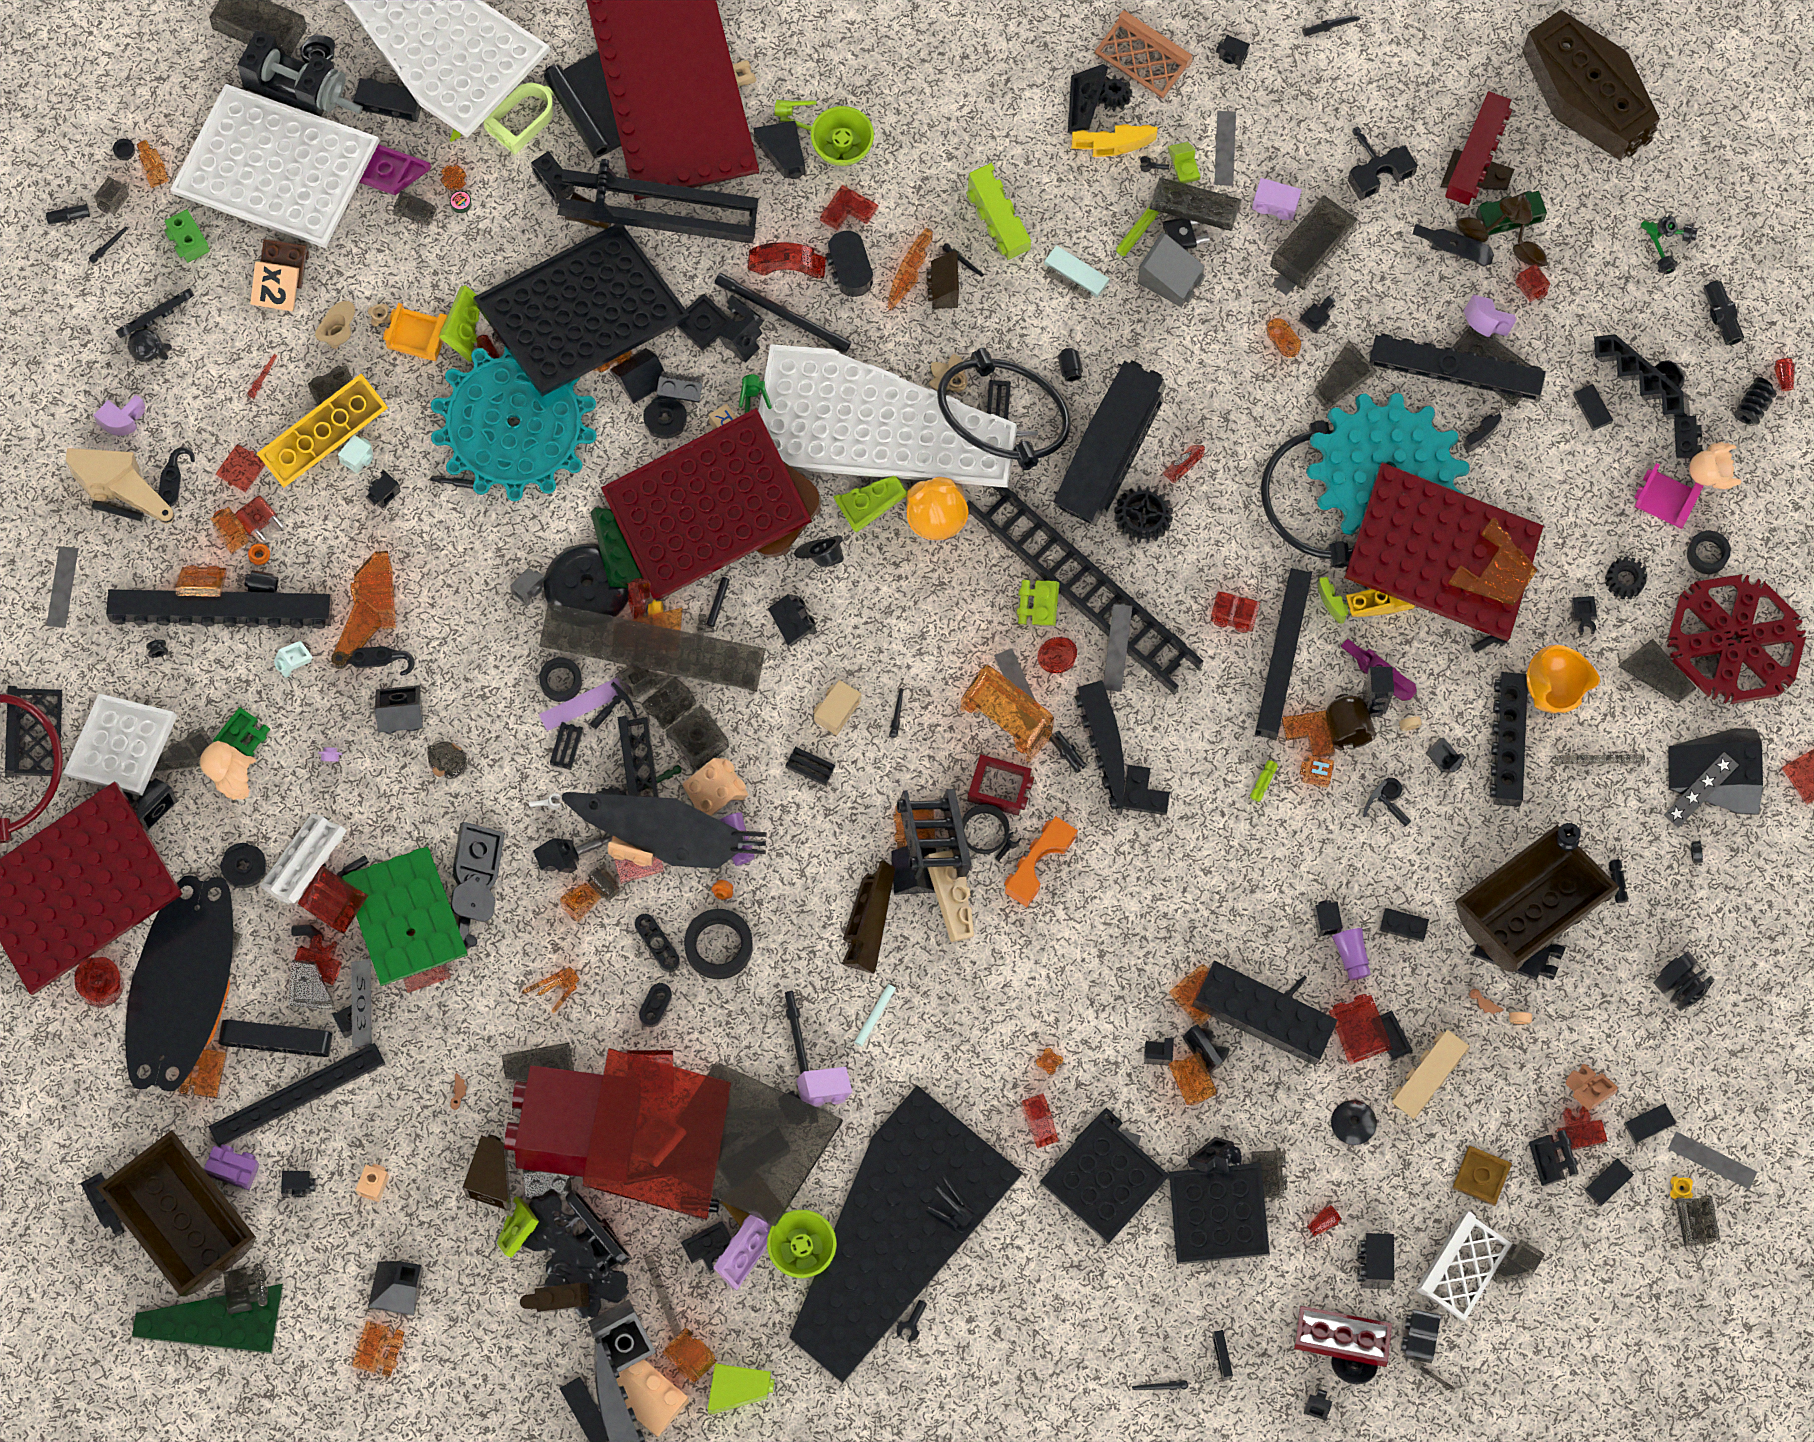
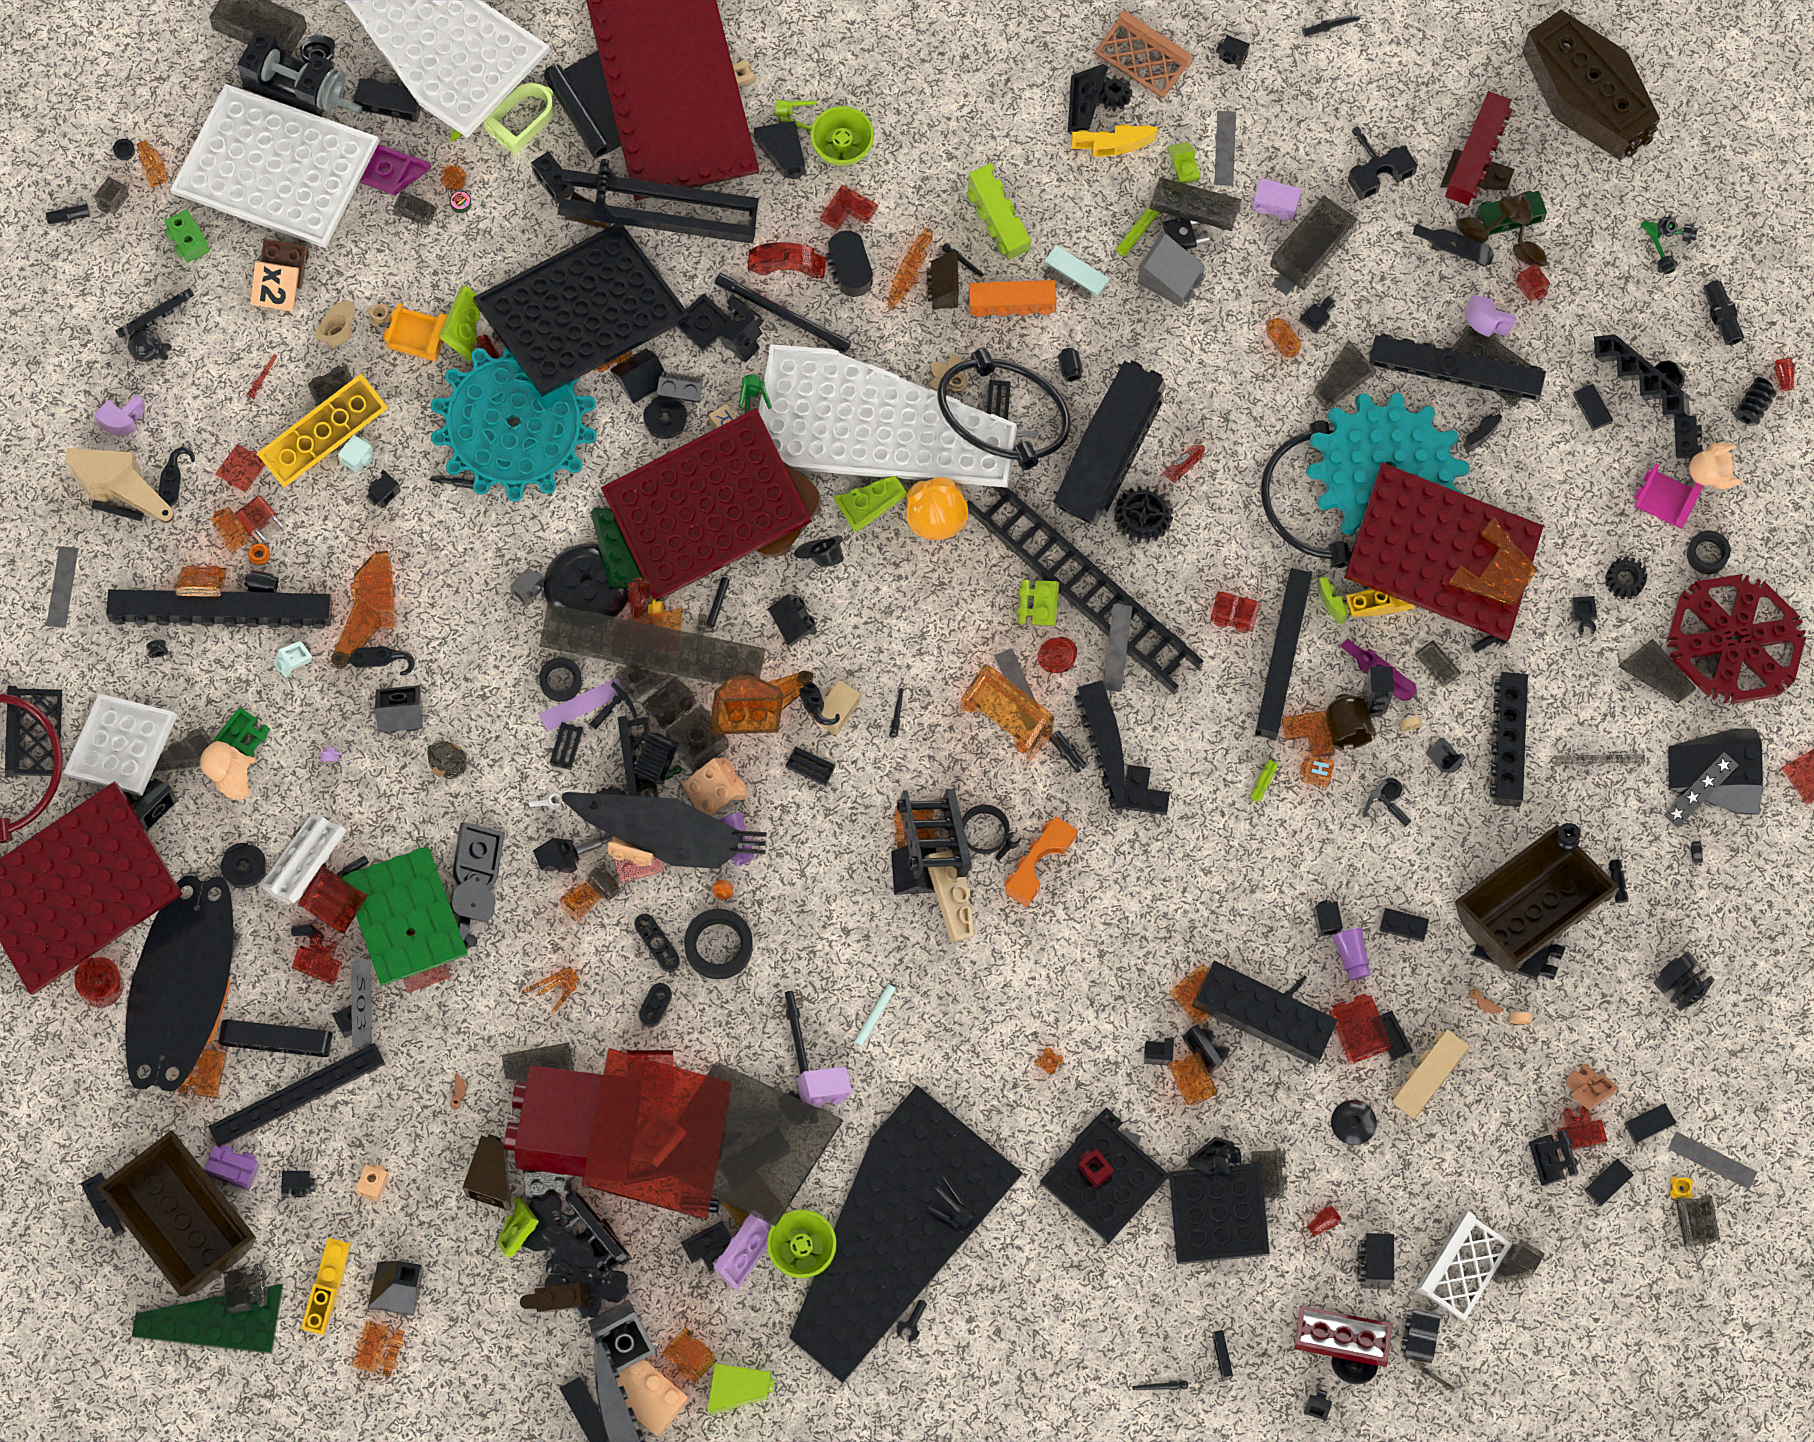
black piece [89,226,128,264] -> none
clear smoke wing [289,960,334,1010] -> none
clear smoke bar [644,1255,685,1345] -> none
dark brown wedge [842,860,895,974] -> none
dark red window [967,754,1035,816] -> none
clear red slope [1021,1093,1059,1149] -> none
black hand [1140,156,1169,172] -> none
pearl gold tile [1452,1145,1512,1206] -> none
light orange piece [1526,644,1600,714] -> none
none -> yellow slope [301,1237,352,1335]
none -> black brick [633,732,679,785]
none -> clear orange slope [710,671,840,735]
none -> orange brick [968,280,1057,317]
none -> dark red brick [1078,1149,1114,1189]
none -> clear smoke tile [1415,640,1461,688]

